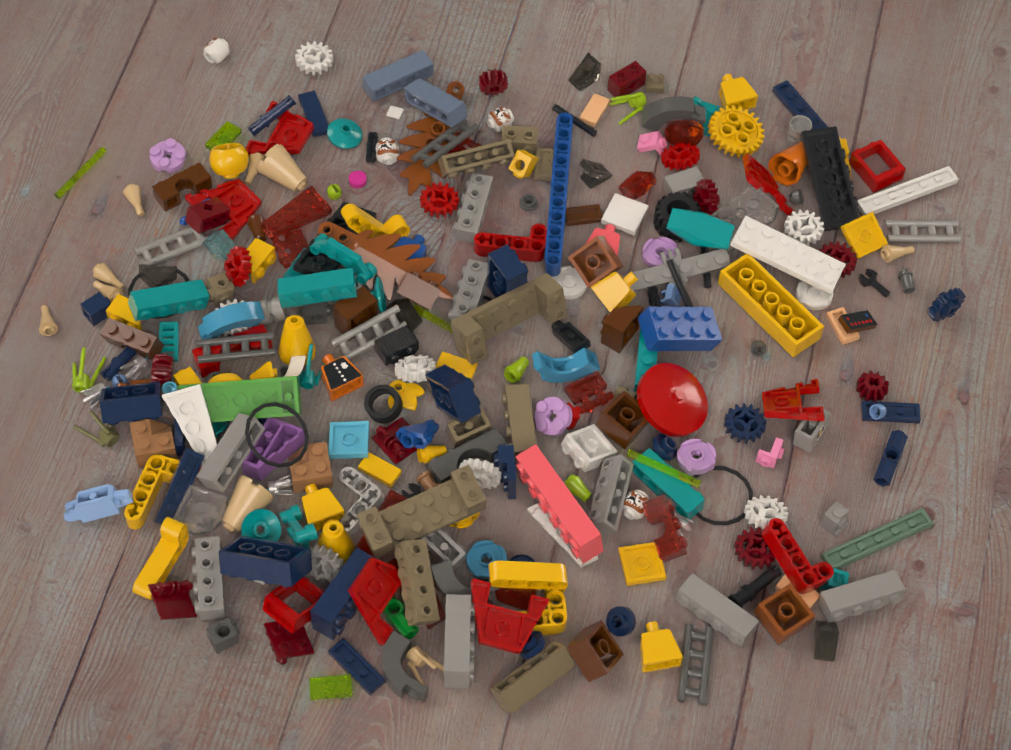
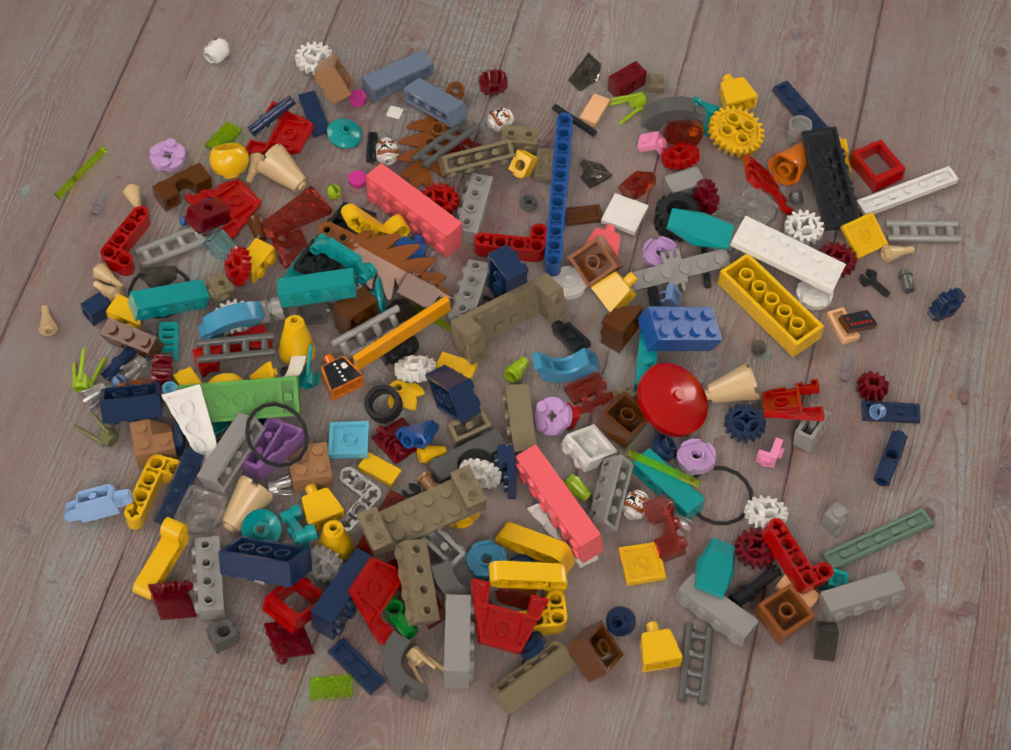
black bar [666,259,694,307] -> none
none -> red beam [100,206,151,276]
none -> medium nougat slope [314,53,354,104]
none -> dark pink tile [349,90,367,107]
none -> light orange tile [353,296,451,370]
none -> coral brick [366,163,462,258]
none -> yellow beam [495,522,576,575]
none -> teal piece [694,537,735,599]
none -> tan cone [704,363,760,403]

